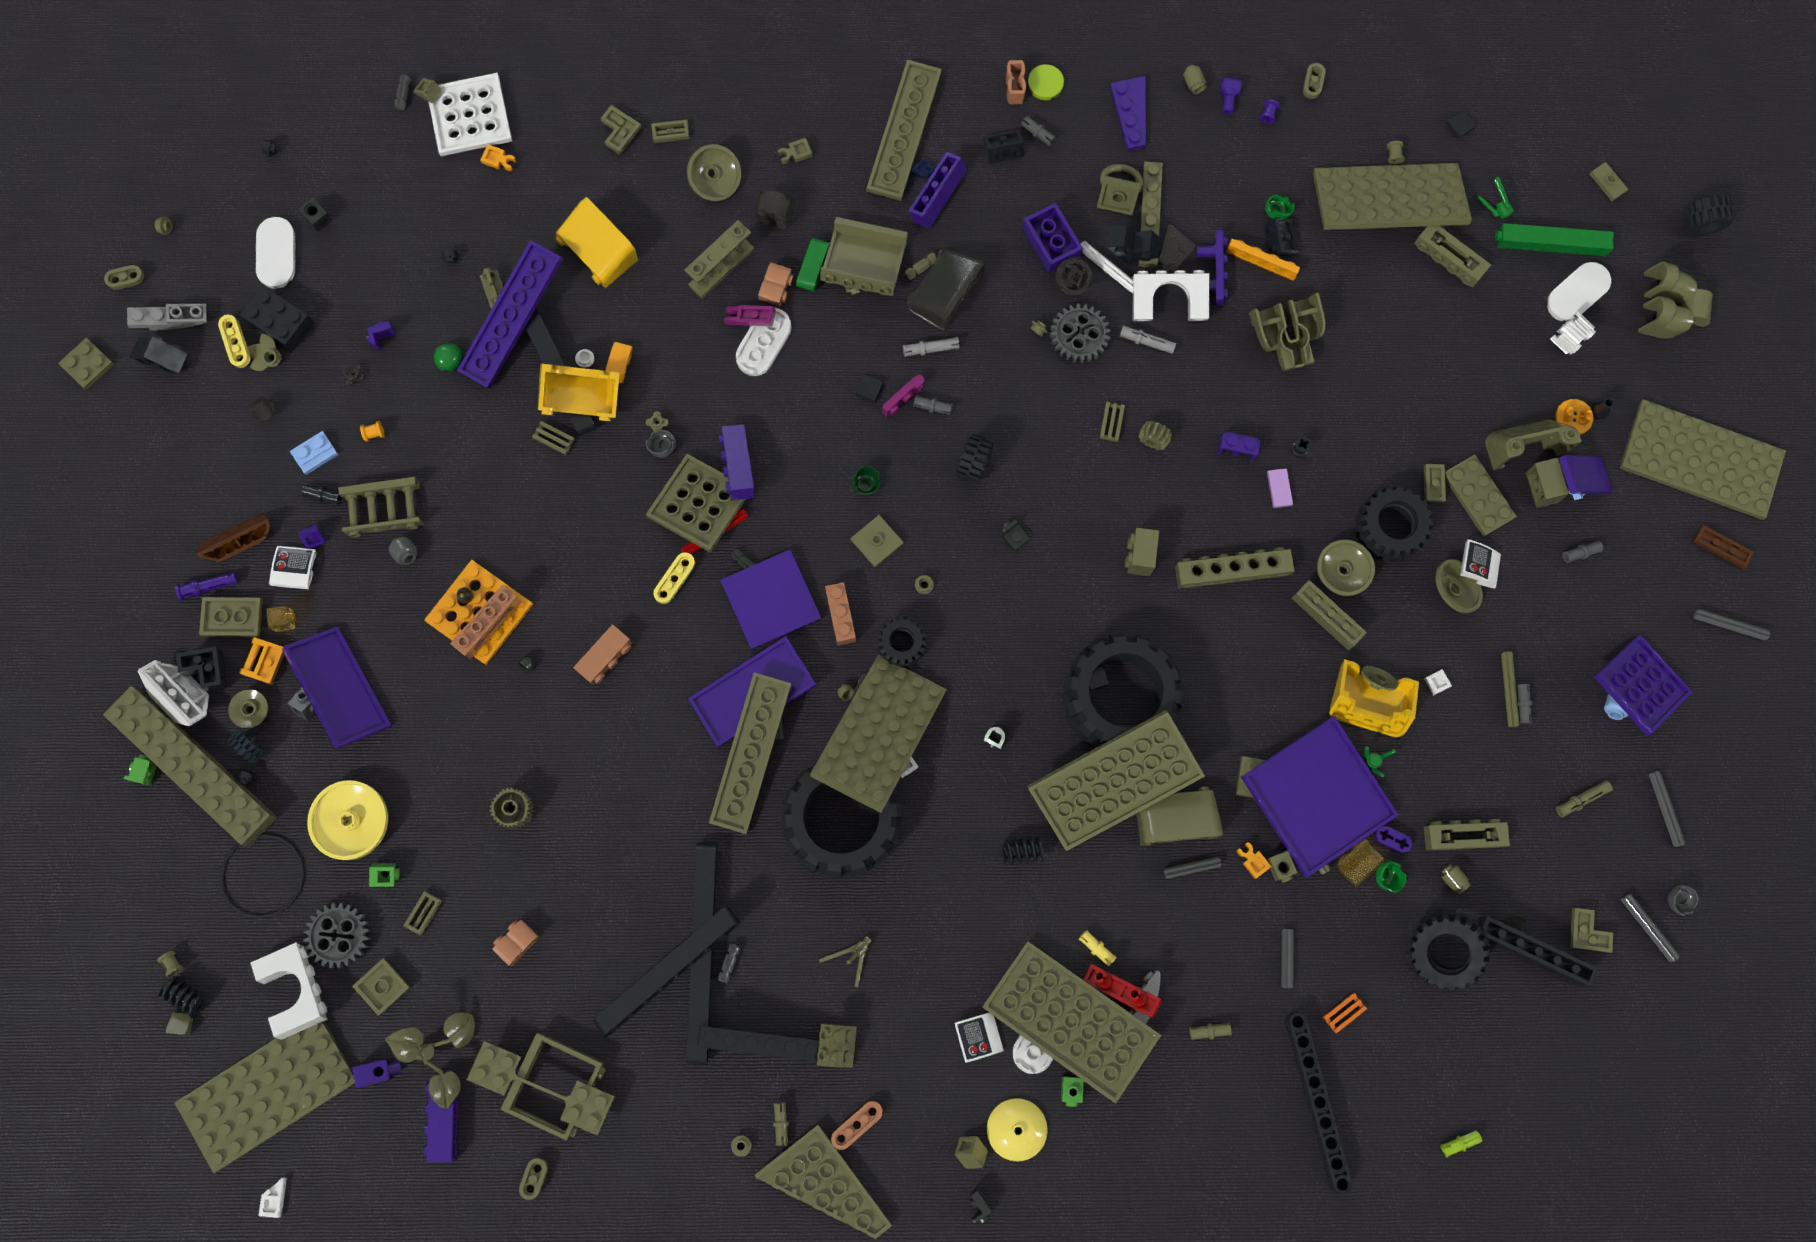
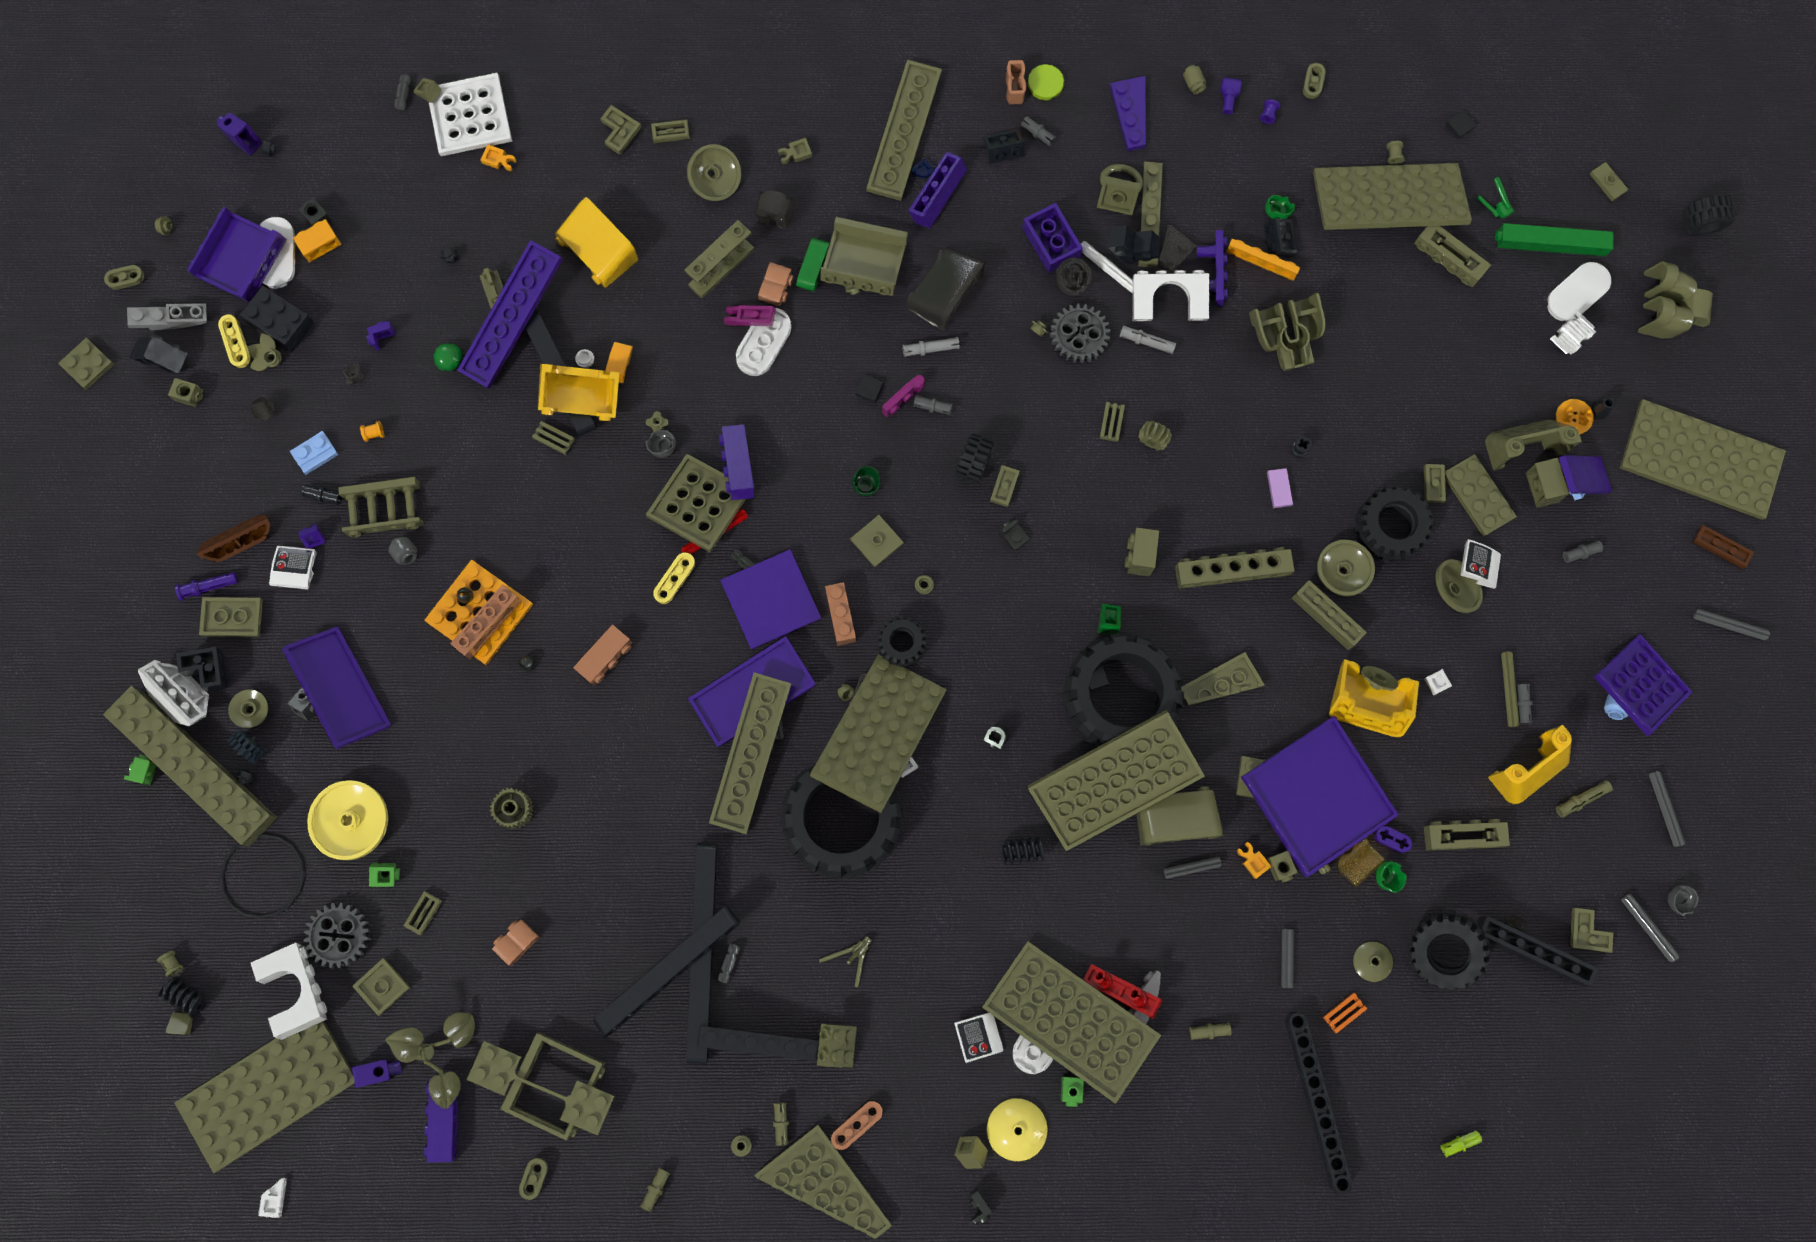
light orange plate [239,637,285,685] -> none
clear yellow brick [266,605,296,632] -> none
olive axle [905,252,938,280] -> none
light yellow pin [1078,930,1116,966] -> none
dark purple window [1217,431,1261,462] -> none
green plant [1362,746,1396,777] -> none
olive brick [1441,864,1471,894] -> none
none -> olive brick [168,378,203,407]
none -> dark purple panel [187,207,287,302]
none -> dark purple torso [217,113,263,156]
none -> light orange brick [293,219,341,263]
none -> olive pin [640,1168,670,1212]
none -> olive plate [990,465,1020,507]
none -> green slope [1097,603,1121,635]
none -> olive wing [1181,652,1265,706]
none -> olive dish [1353,942,1393,982]
none -> yellow windscreen [1488,725,1572,804]

